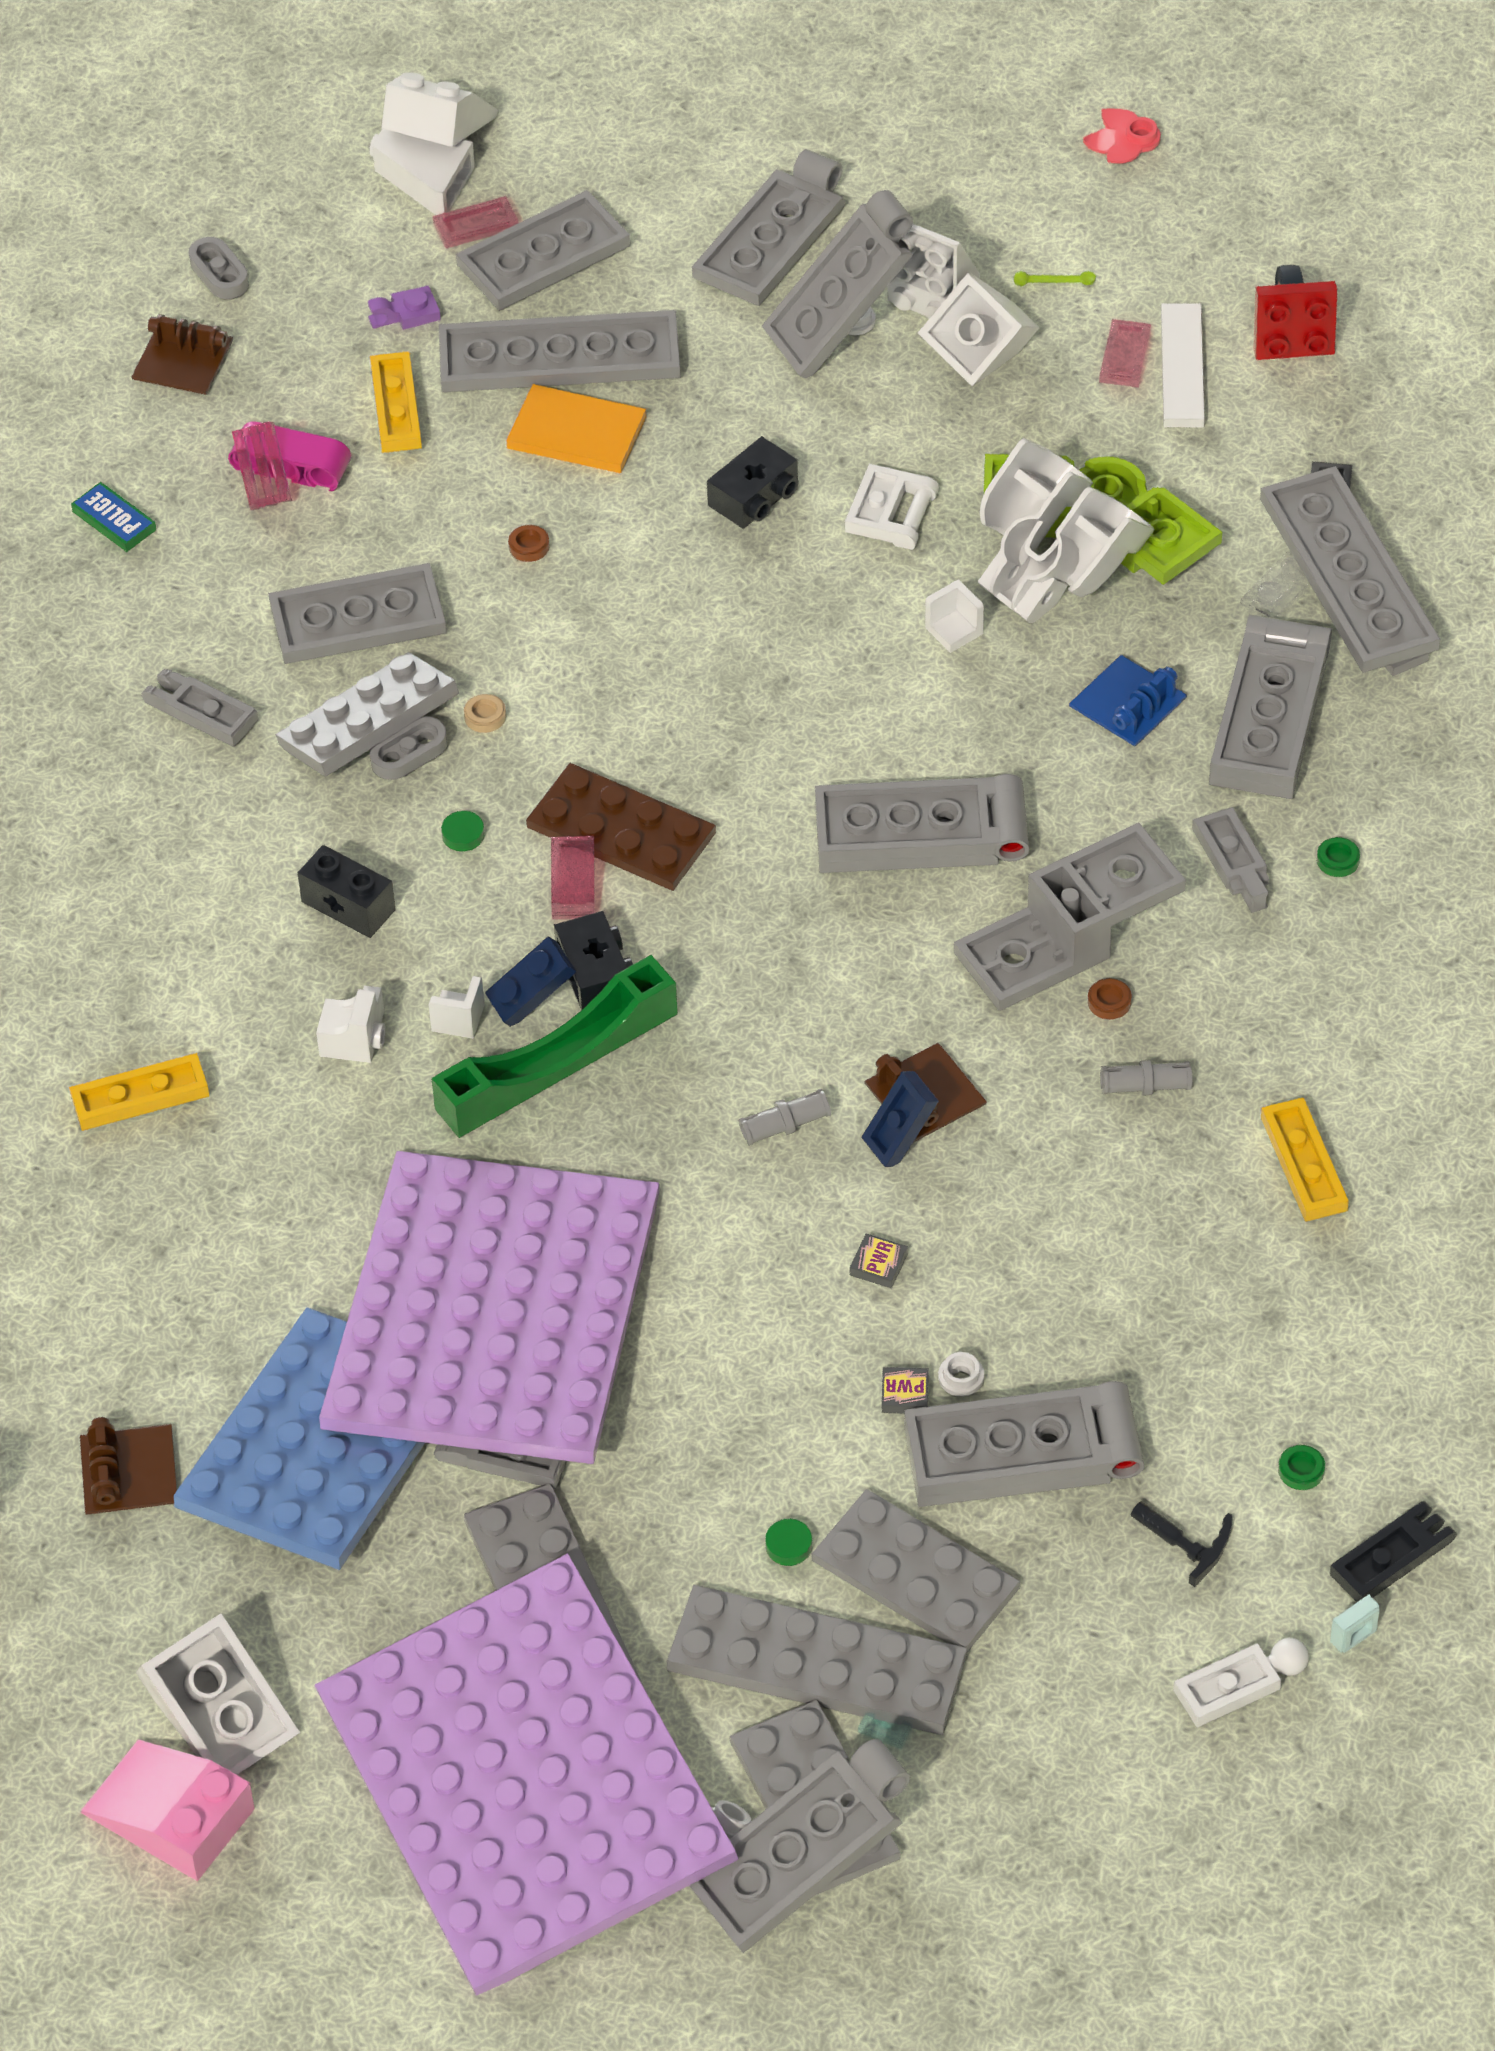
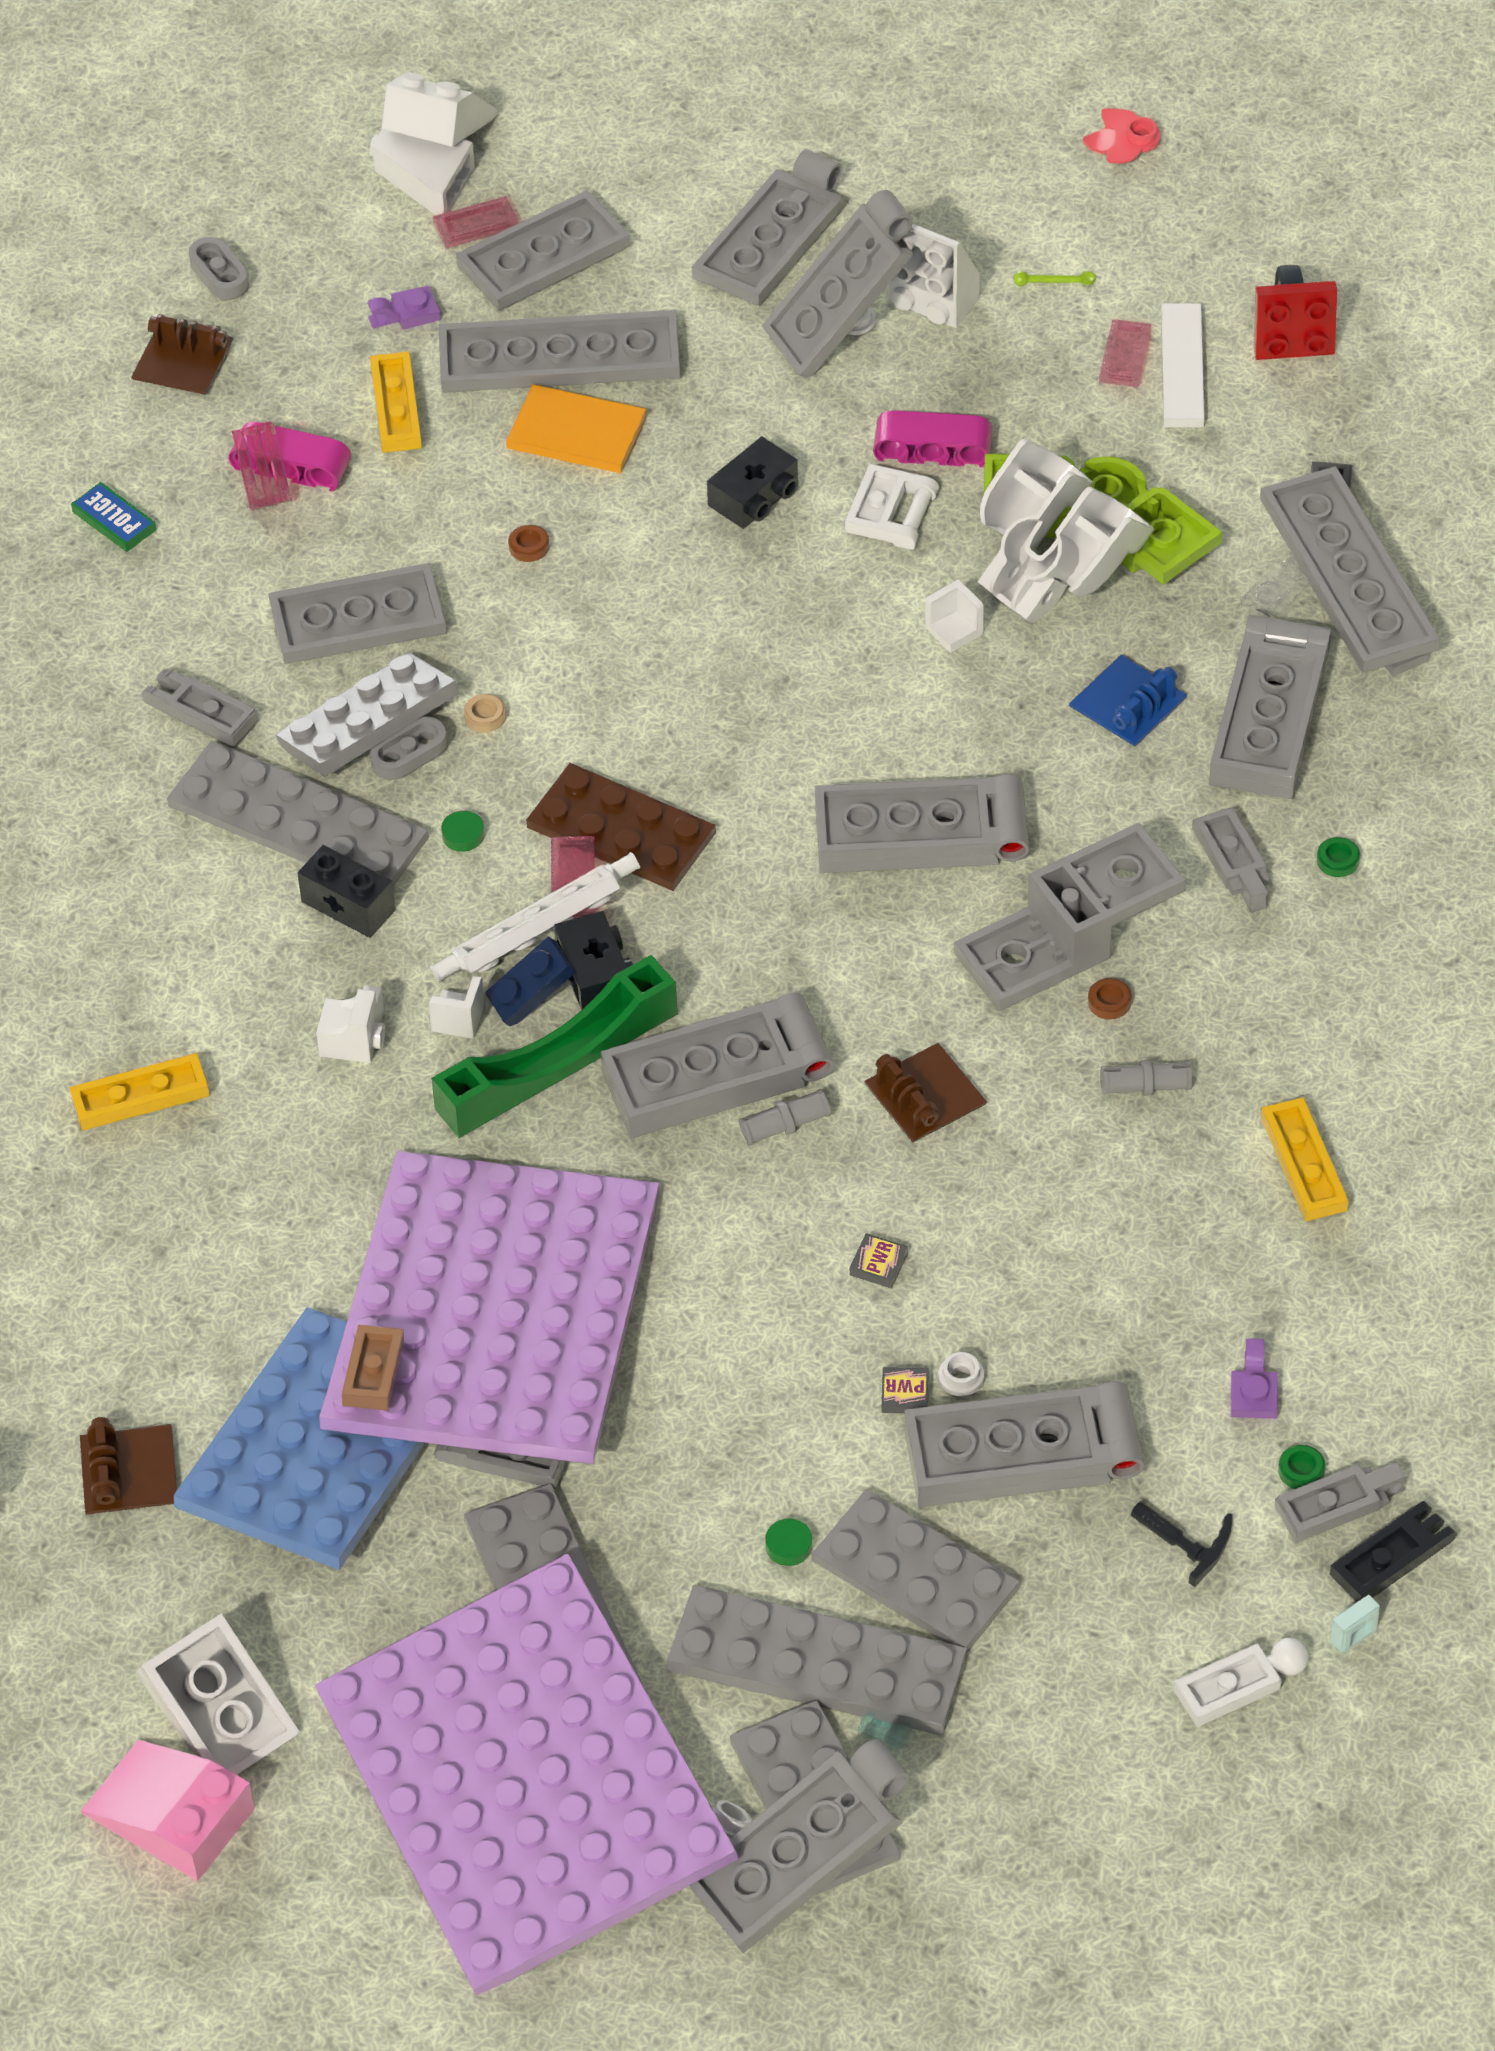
dark blue plate [861,1071,939,1167] -> none
white slope [918,273,1039,386] -> none
none -> light grey plate [167,740,429,886]
none -> medium nougat plate [342,1325,404,1411]
none -> white plate [430,852,640,982]
none -> light grey hinge [601,993,834,1139]
none -> dark pink beam [873,410,993,468]
none -> medium lavender plate [1231,1338,1278,1419]
none -> light grey hinge [1275,1462,1406,1543]

